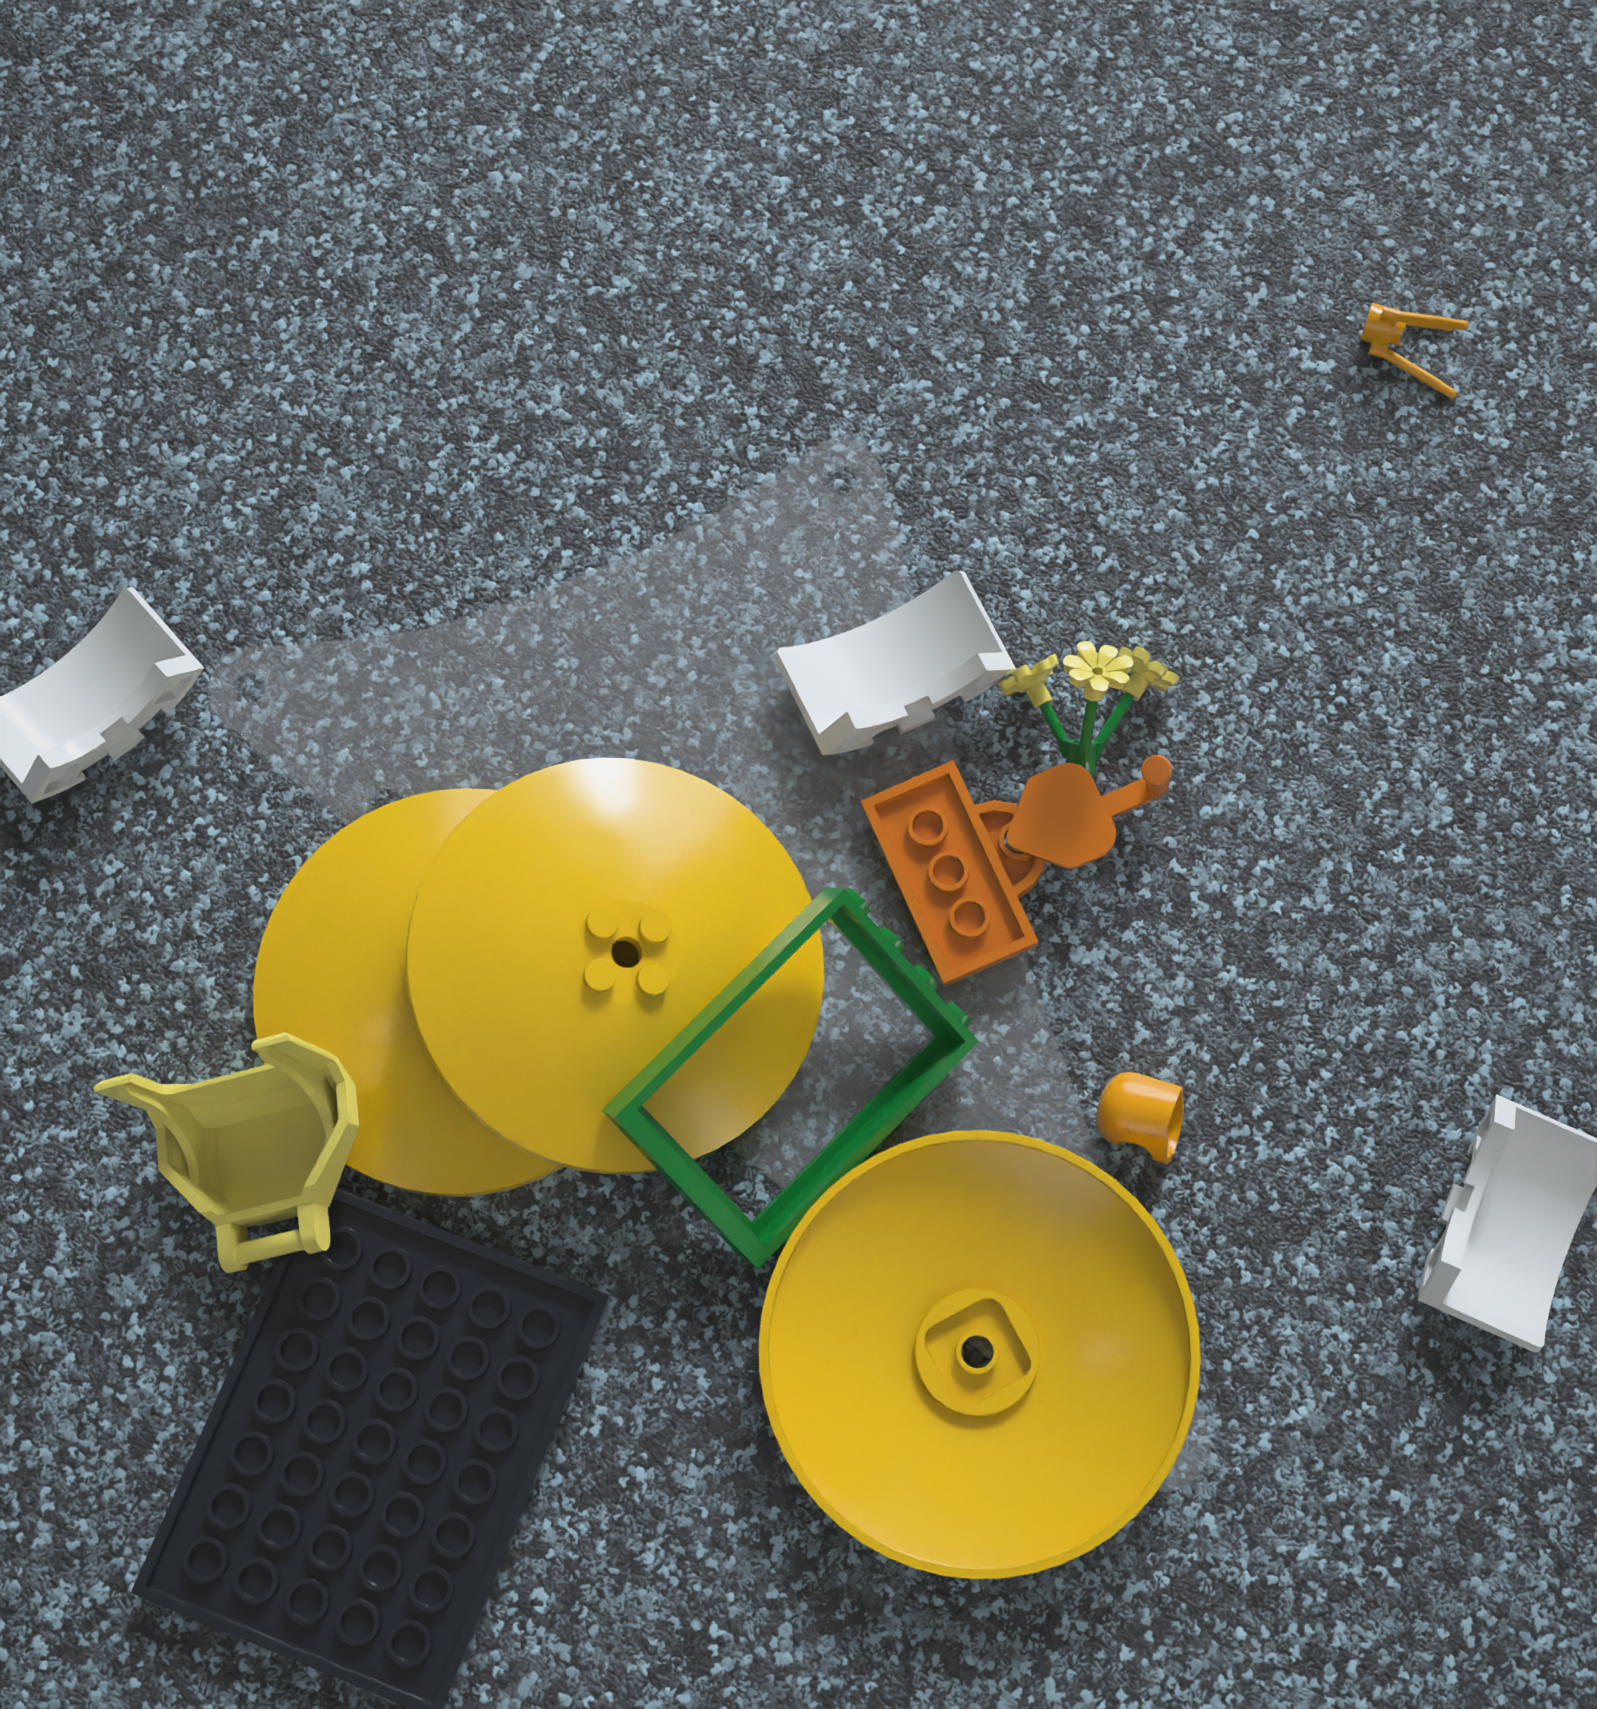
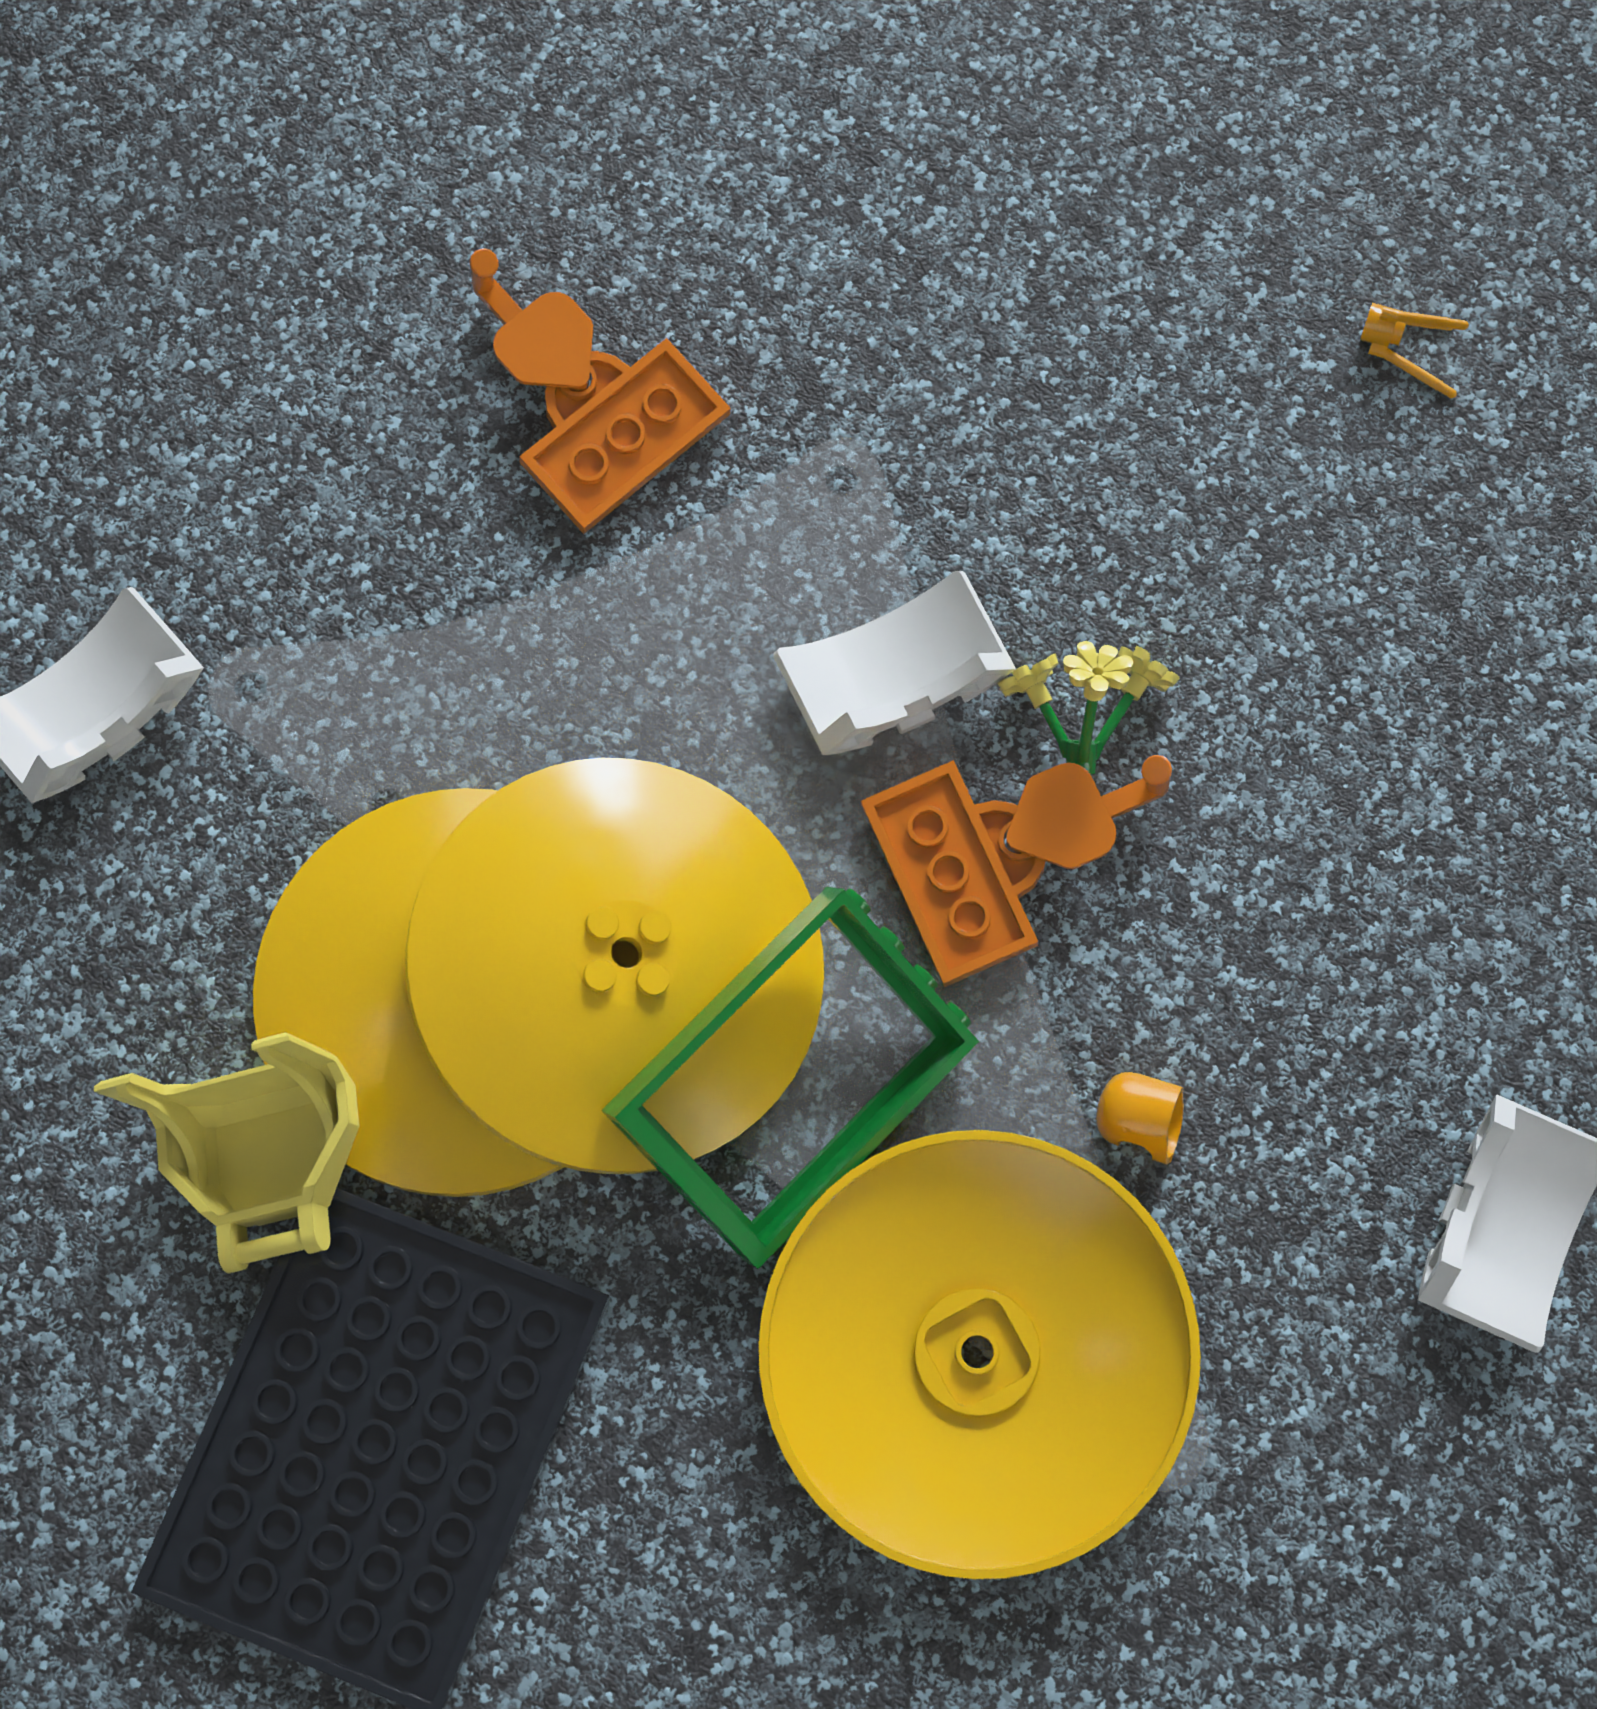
none -> orange plate [470,248,731,534]

